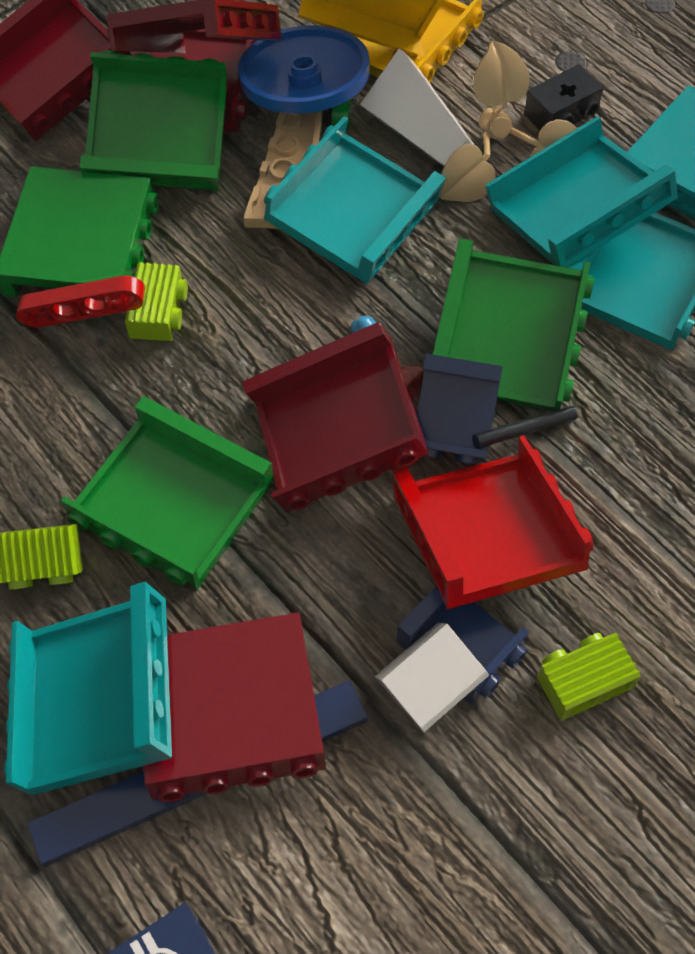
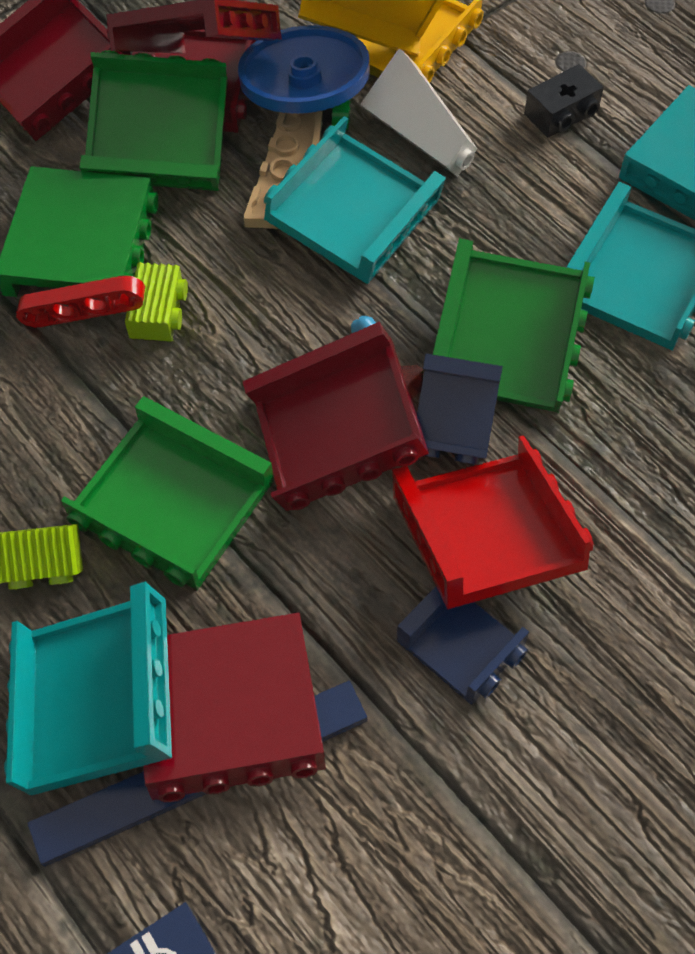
white slope [375,623,489,732] -> none
tan plant [440,41,577,202] -> none
black bar [472,406,578,449] -> none
teal panel [485,116,678,268] -> none
lime brick [537,633,641,721] -> none

